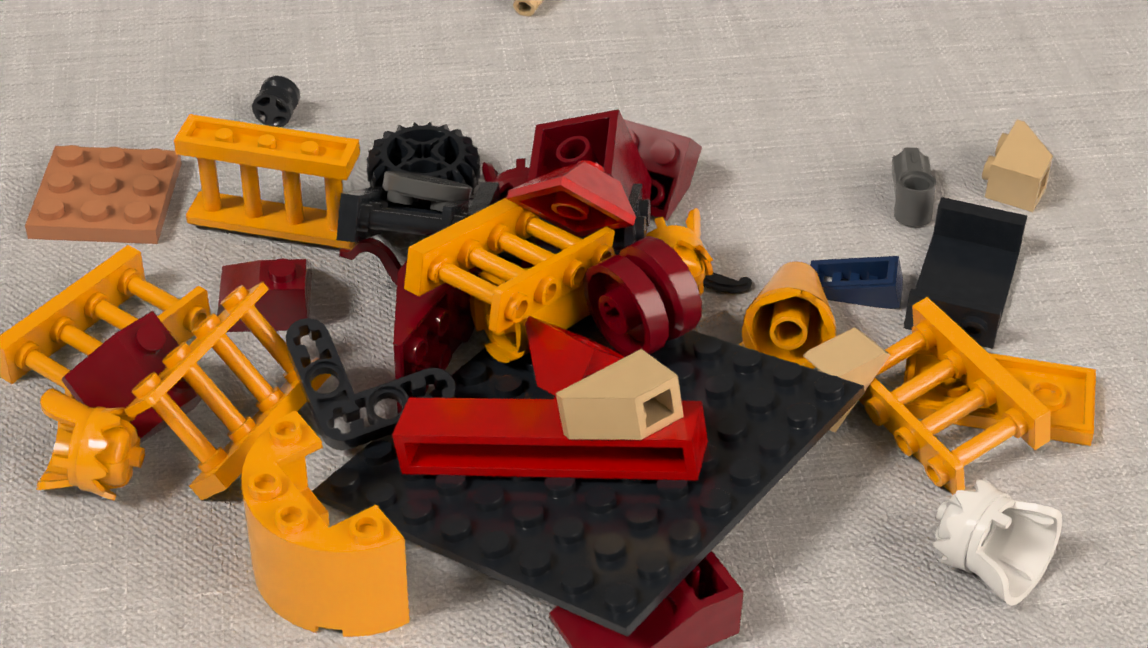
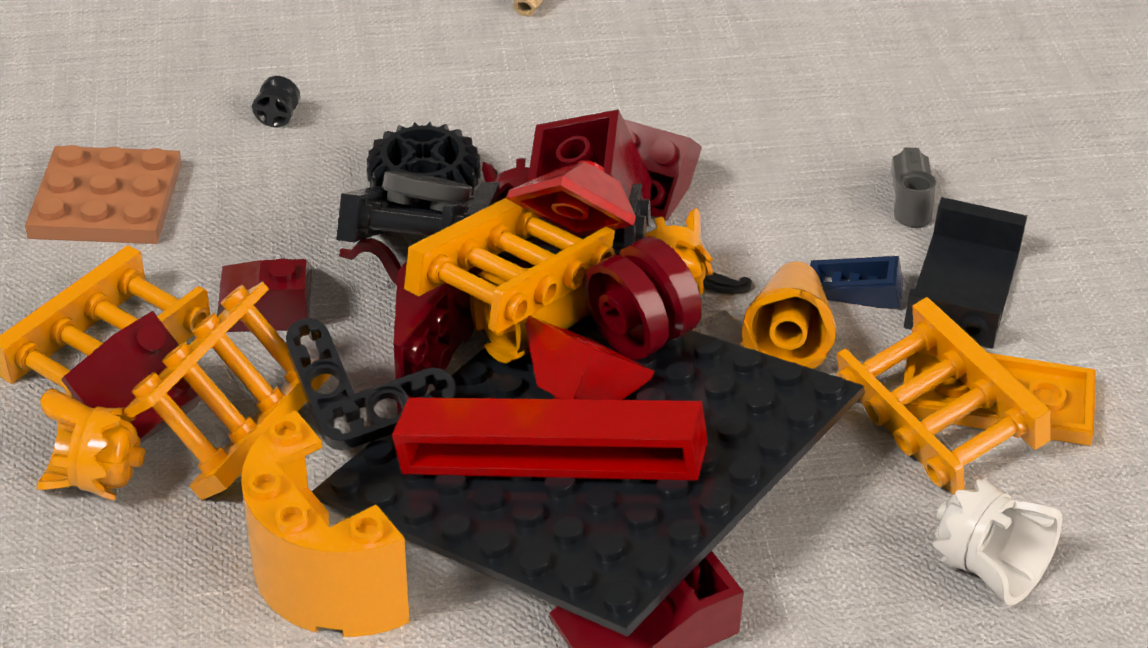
light orange fence [174,114,360,249] -> none
tan slope [556,349,684,440] -> none
tan slope [803,327,890,433] -> none
tan slope [982,119,1053,212] -> none

